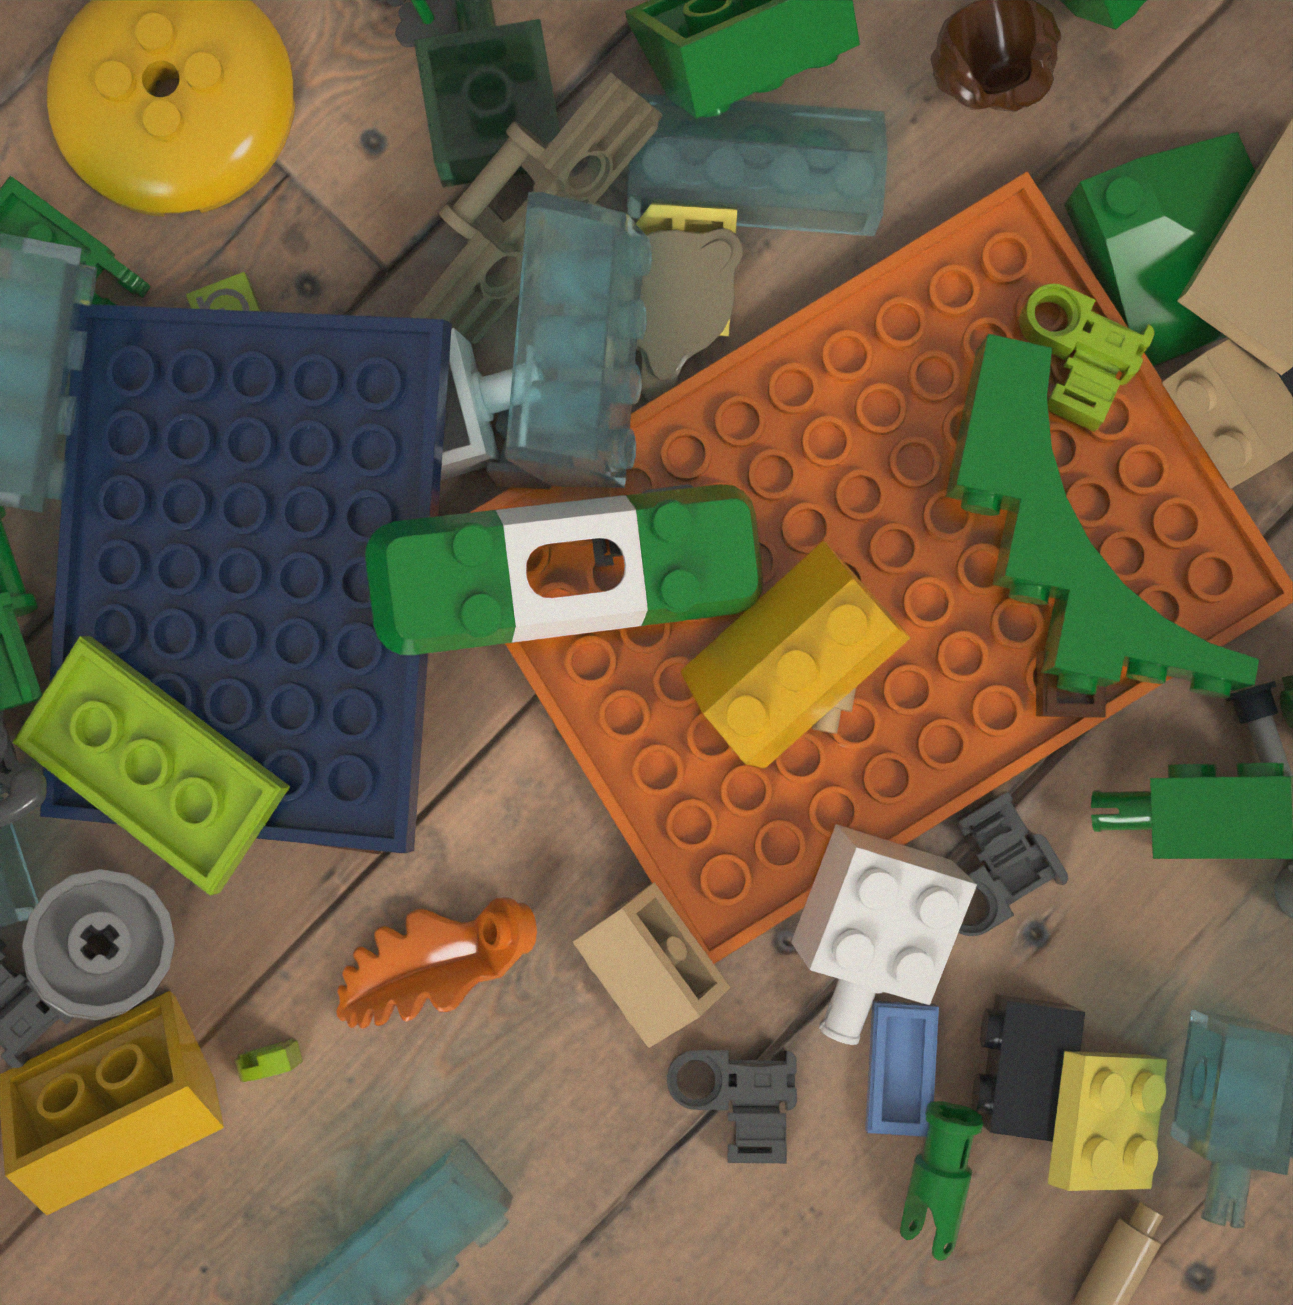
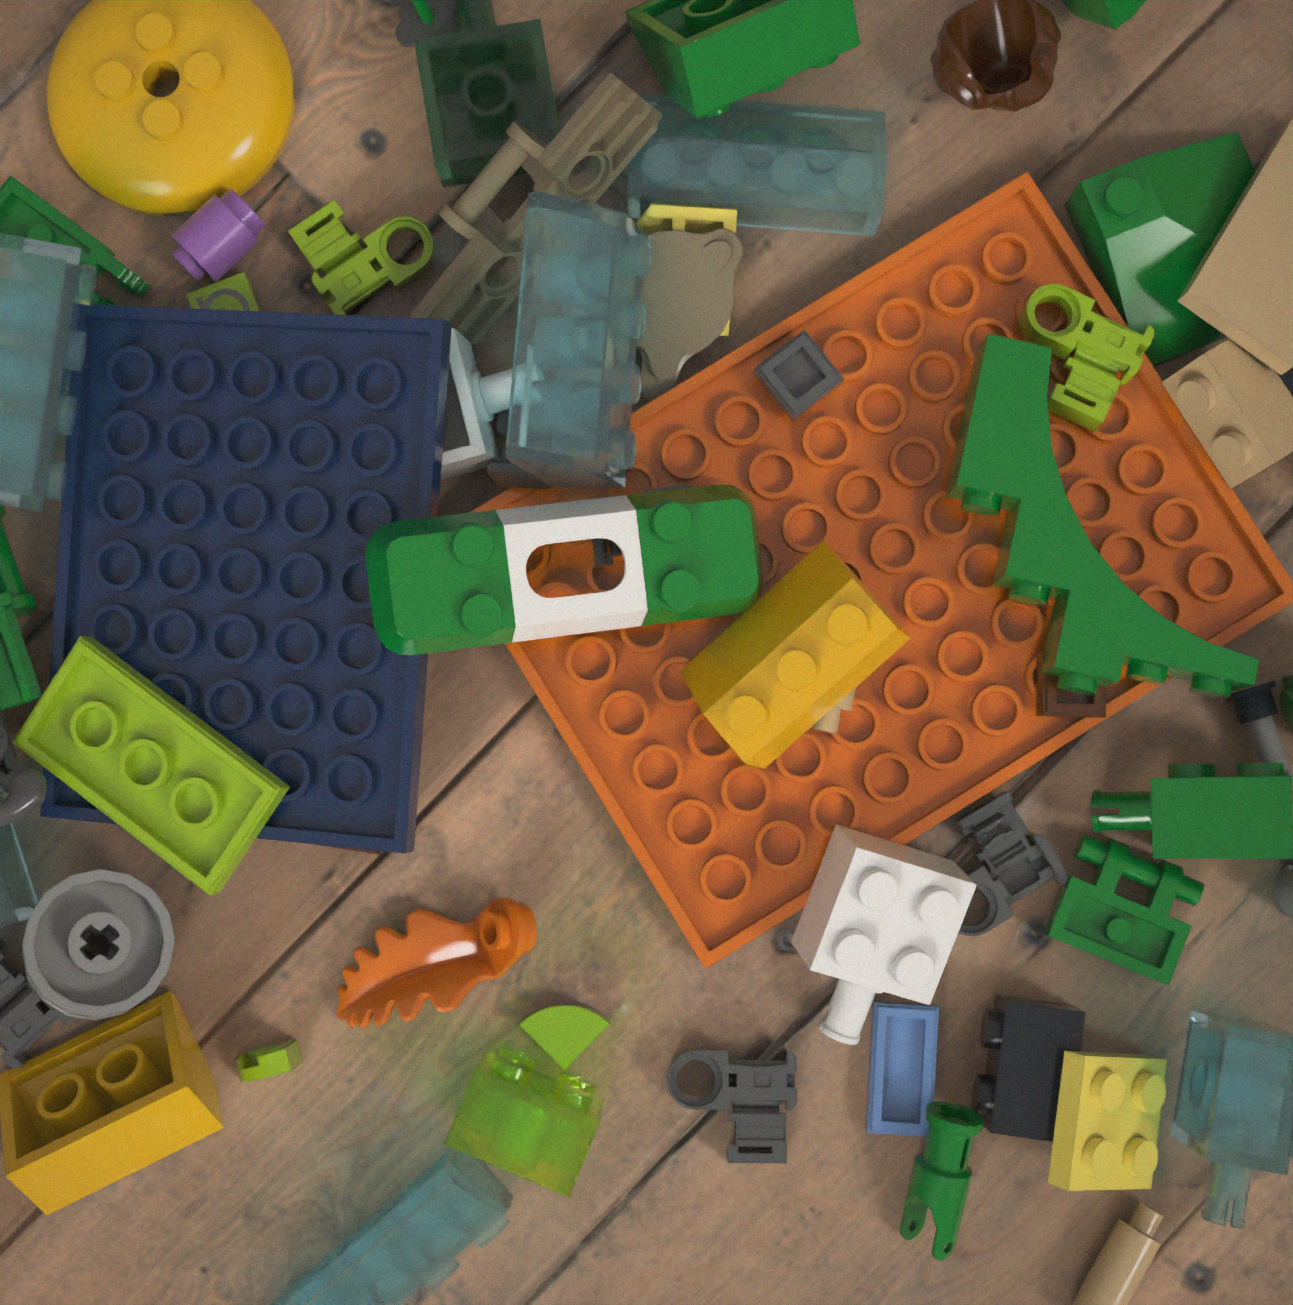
tan brick [573,882,731,1048] -> none
none -> medium lavender brick [171,188,266,282]
none -> lime piece [288,200,434,315]
none -> clear neon green brick [444,1047,604,1197]
none -> lime tile [519,1004,610,1070]
none -> dark grey tile [753,329,844,422]
none -> green plate [1043,834,1204,986]

